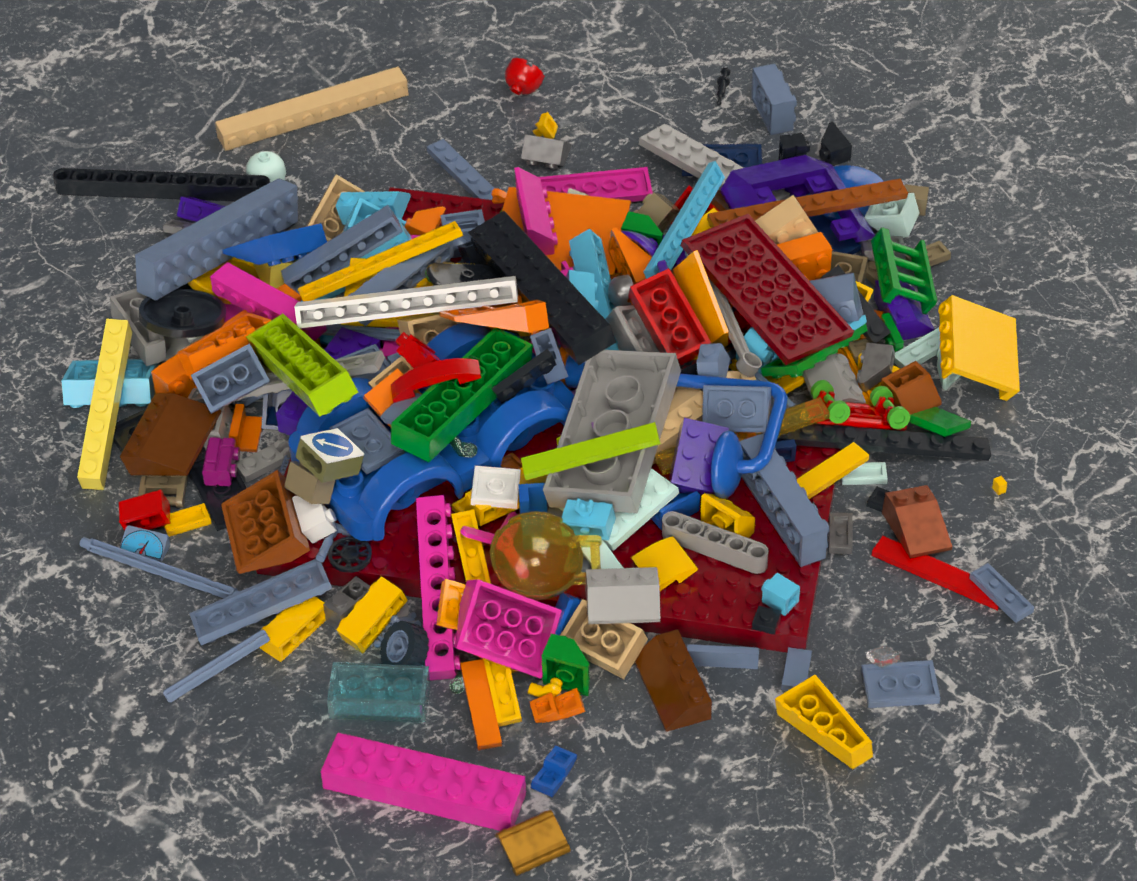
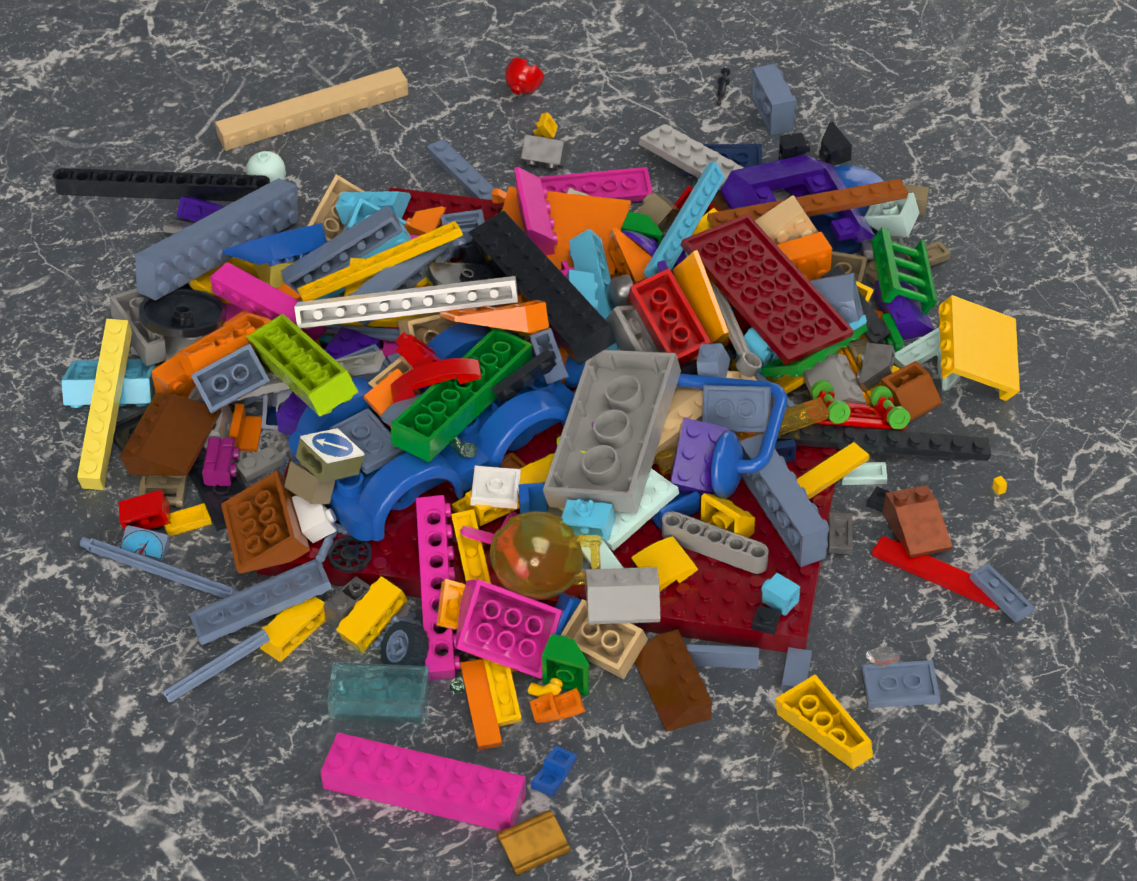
lime tile [521,422,661,480] -> none
green tile [909,407,971,437] -> none

